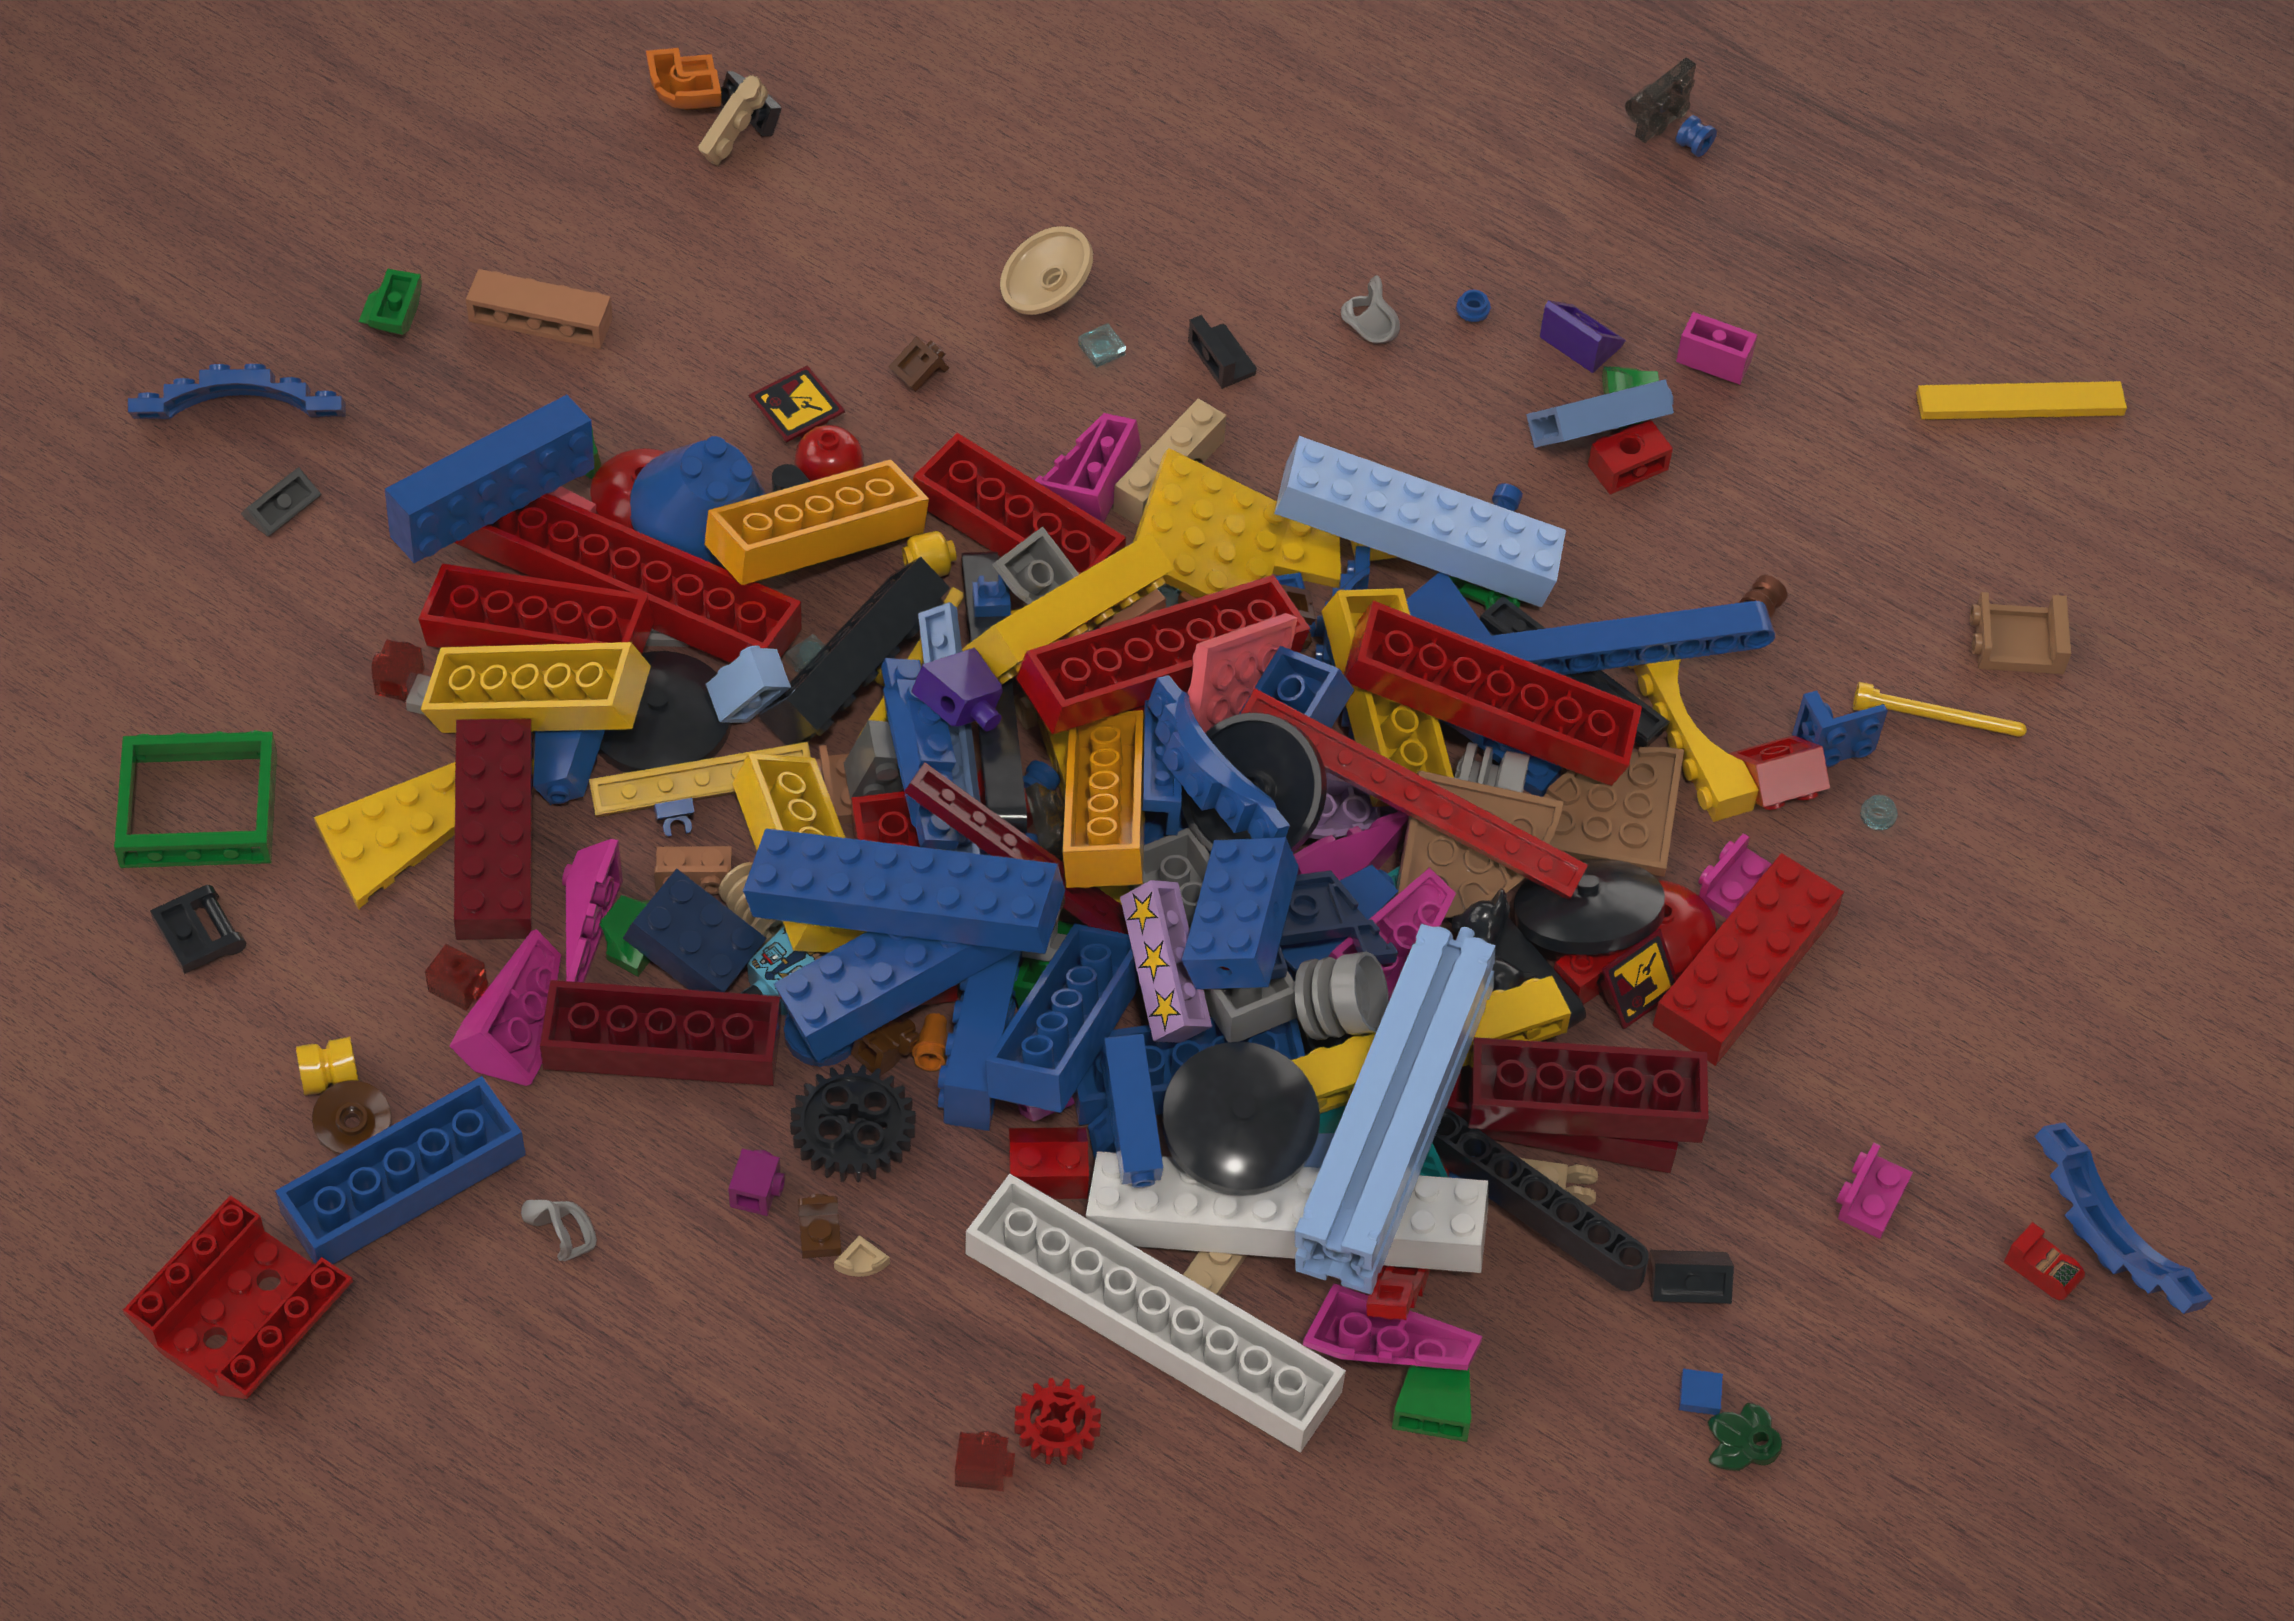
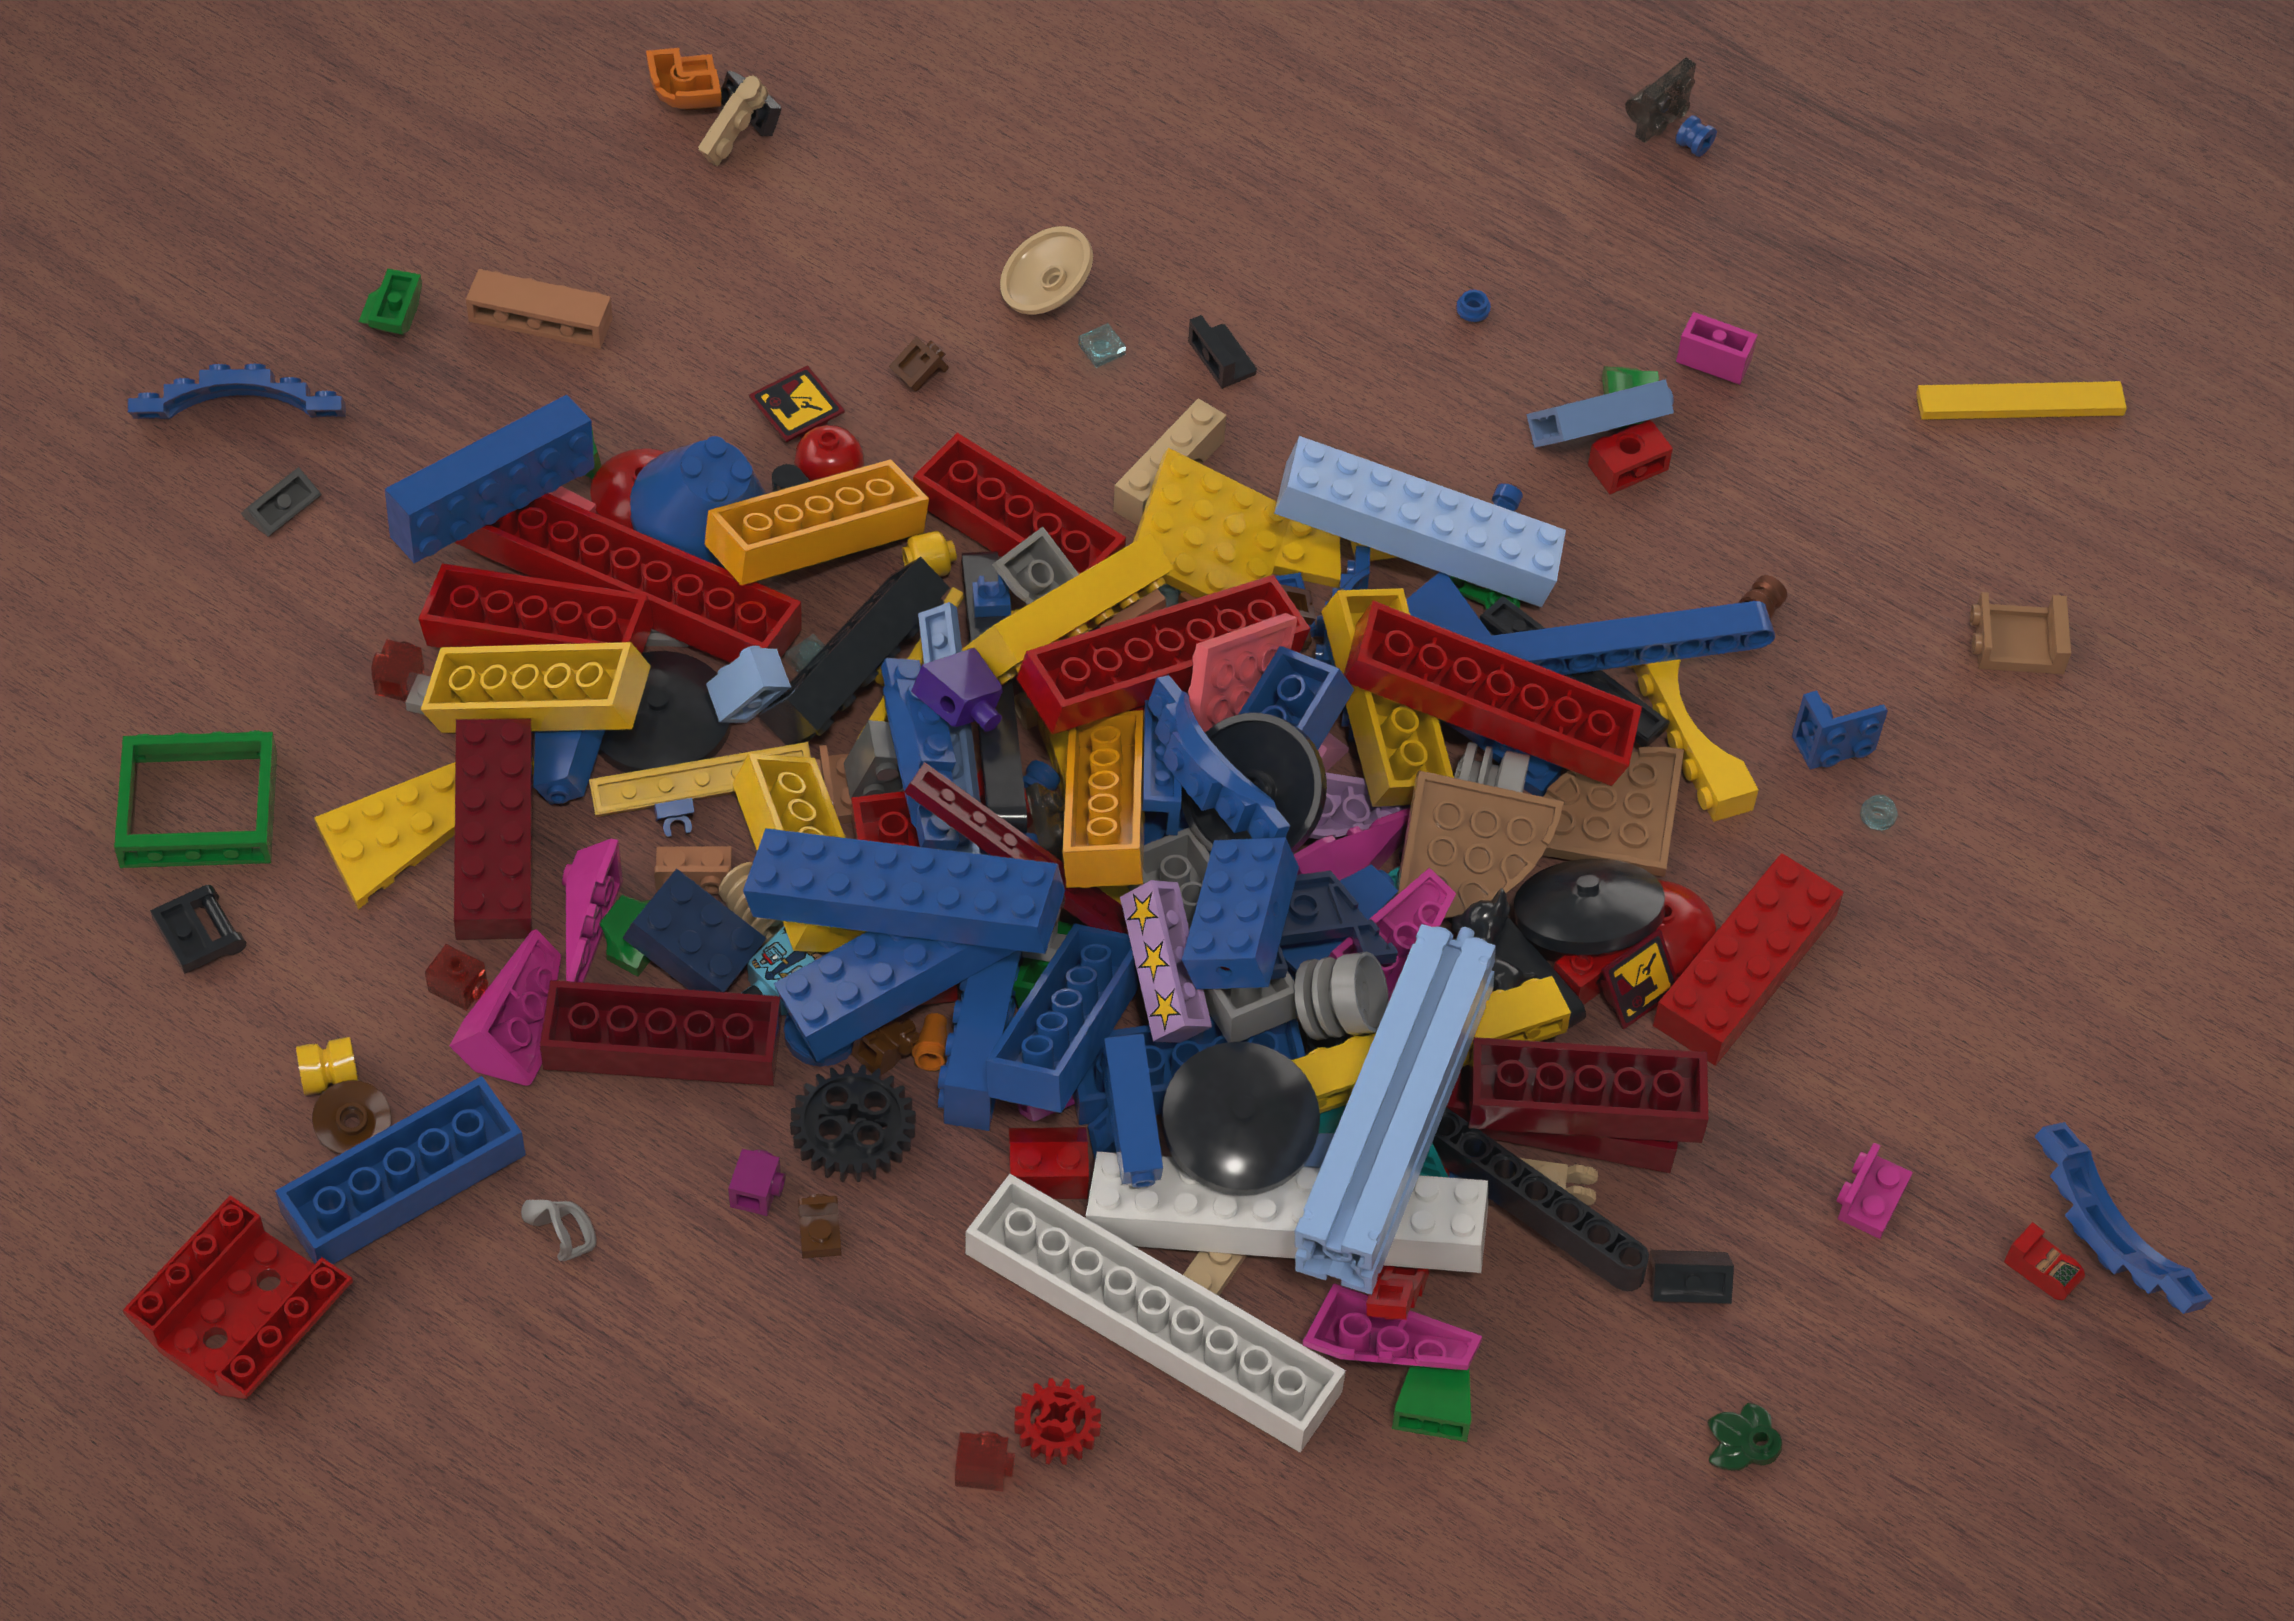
tan tile [834,1235,890,1277] -> none
dark pink wedge [1035,413,1141,523] -> none
red plate [1241,688,1588,900] -> none
light grey piece [1341,275,1400,343] -> none
dark purple slope [1540,300,1626,373] -> none
blue tile [1679,1369,1723,1415] -> none
dark pink bracket [1698,833,1772,919] -> none
slope [1728,735,1830,810] -> none
yellow piece [1853,682,2027,737] -> none

